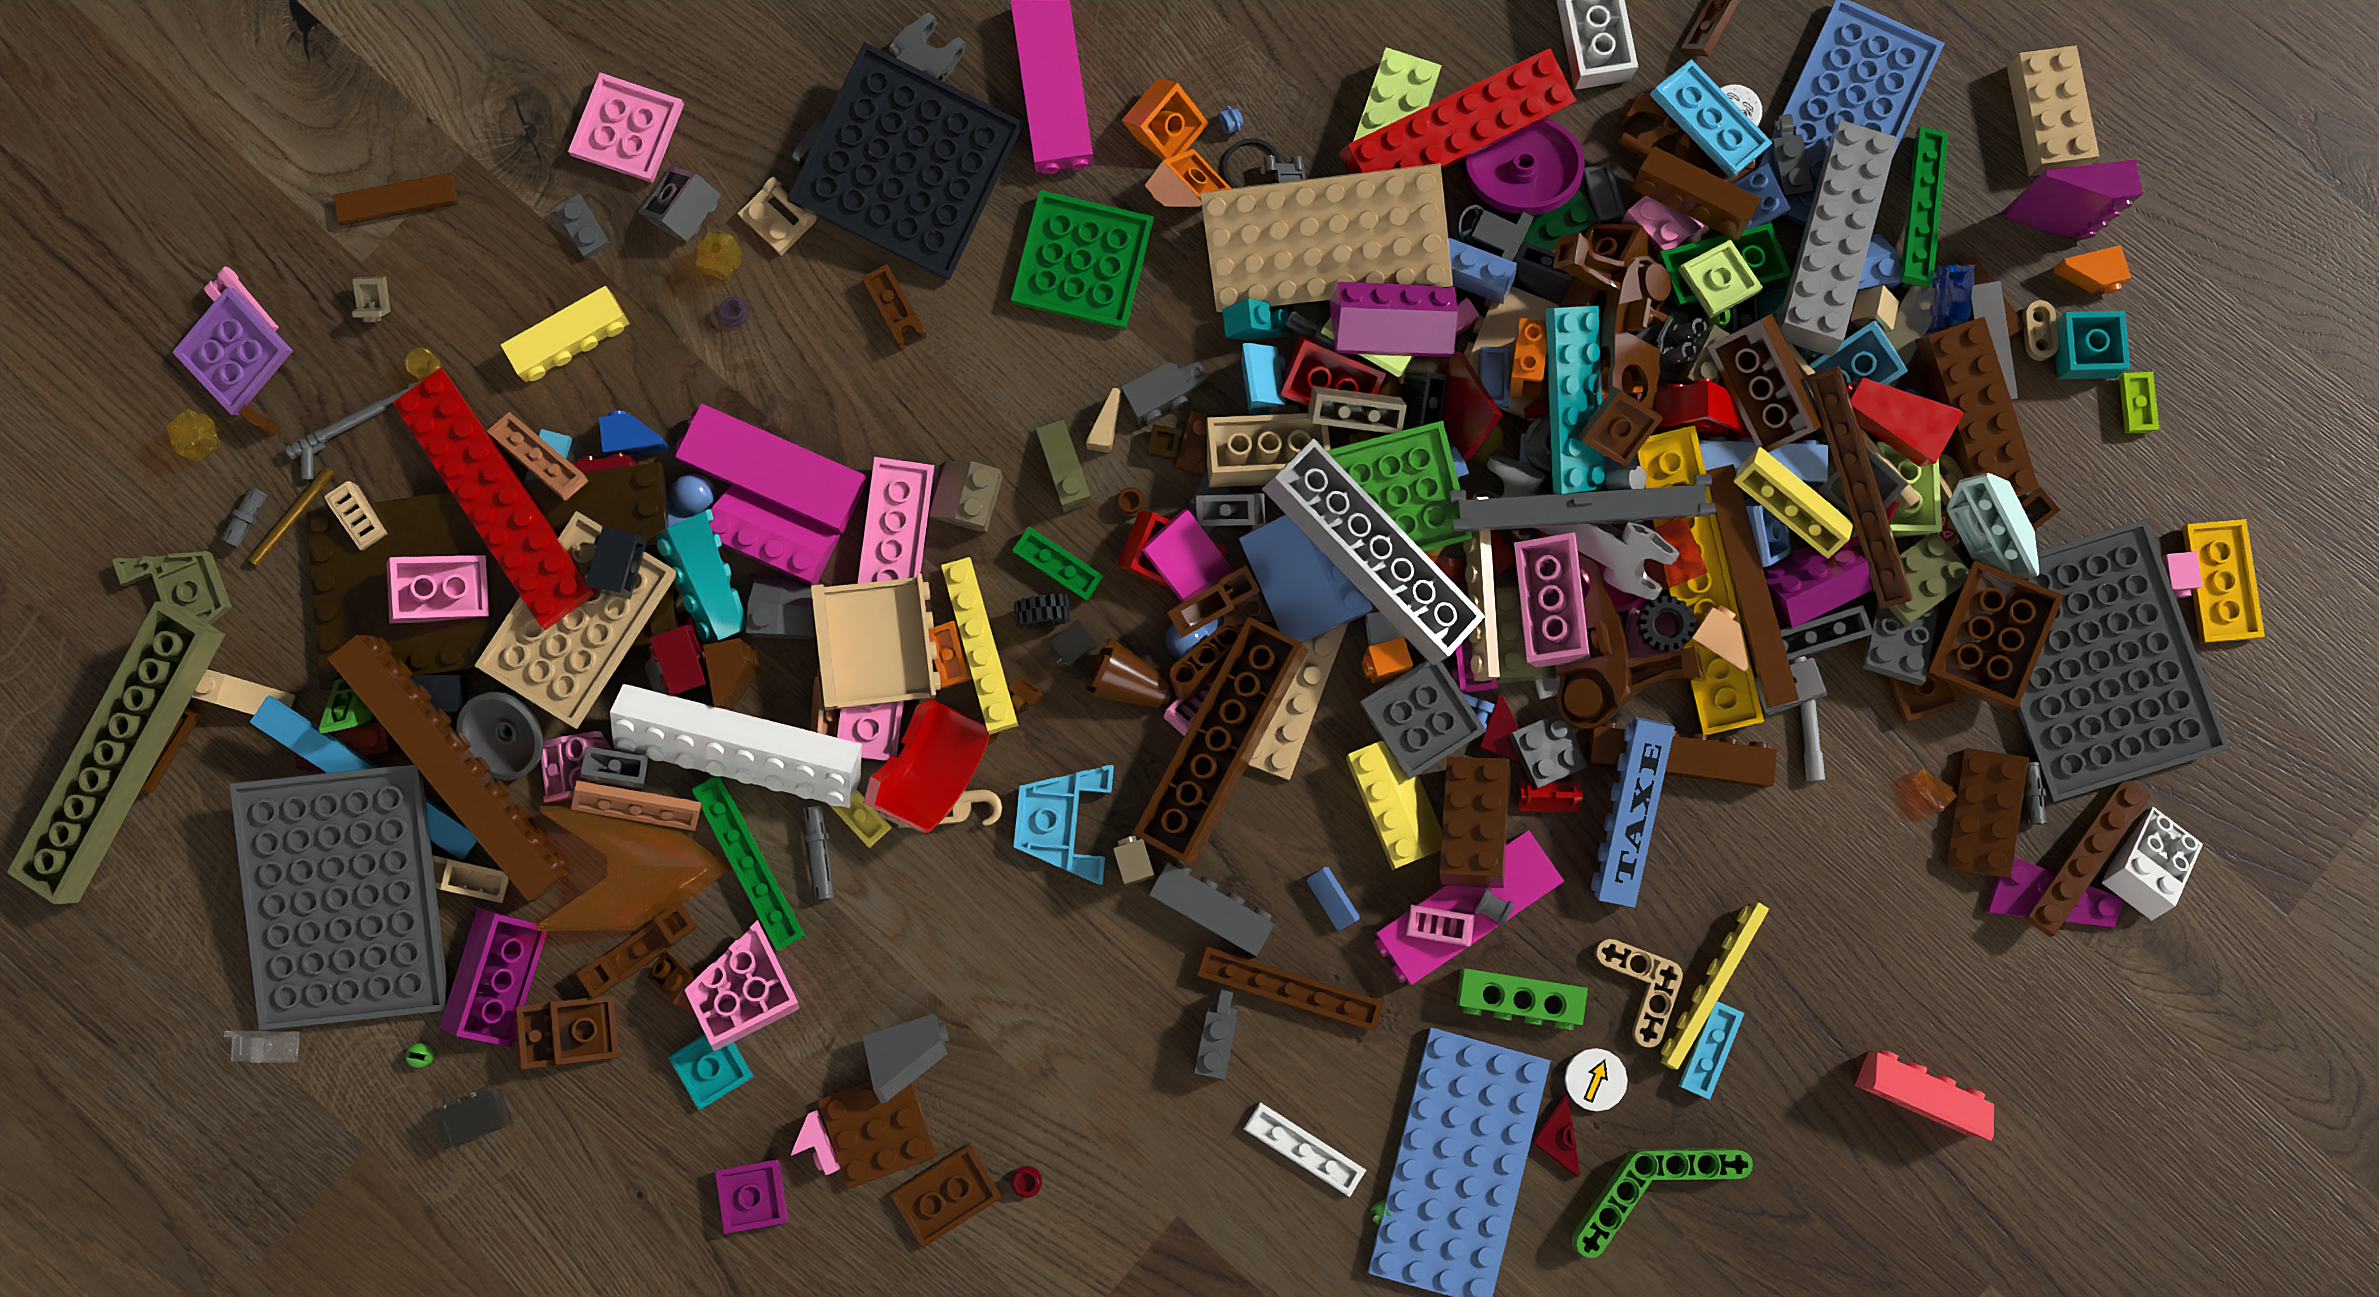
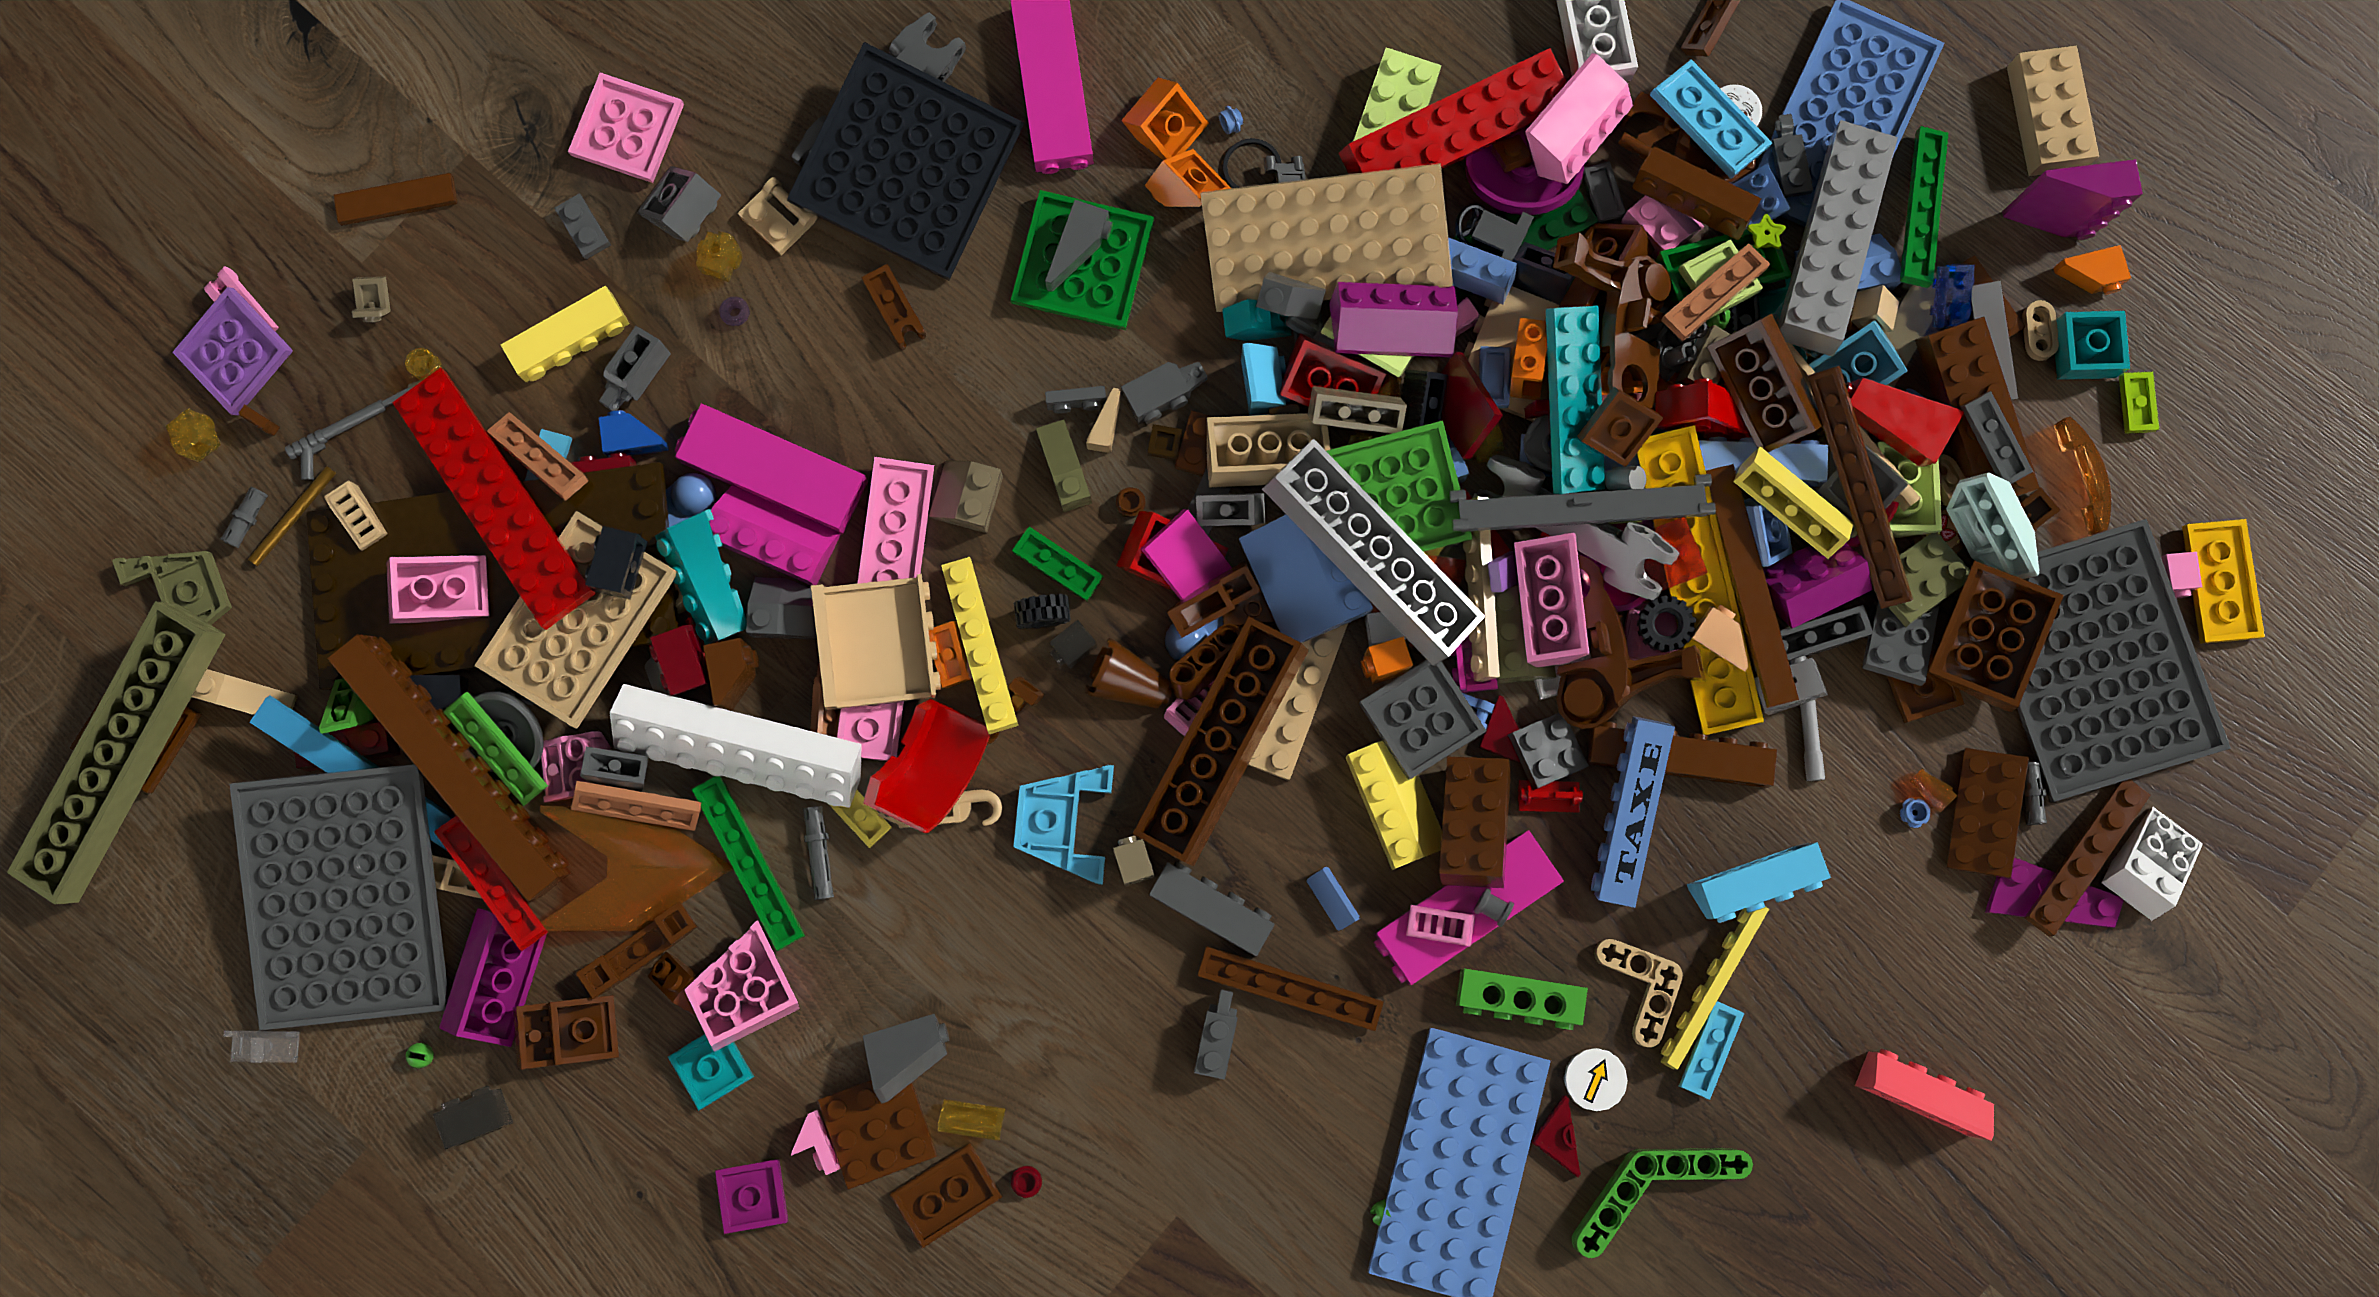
white tile [1244,1102,1366,1197] -> none
none -> red plate [434,815,548,951]
none -> bright green tile [443,692,548,806]
none -> dark grey hinge [599,326,671,411]
none -> clear yellow plate [938,1099,1005,1141]
none -> dark grey slope [1045,200,1113,292]
none -> dark grey plate [1045,386,1106,414]
none -> dark grey slope [1256,272,1326,319]
none -> medium lavender tile [1488,551,1518,592]
none -> reddish brown plate [1491,134,1532,173]
none -> bright pink slope [1525,53,1633,184]
none -> nougat plate [1661,243,1770,342]
none -> medium azure slope [1687,842,1831,923]
none -> lime plate [1747,214,1786,249]
none -> medium blue plate [1900,798,1930,828]
none -> dark grey plate [1960,391,2033,484]
none -> clear orange slope [2053,417,2111,536]

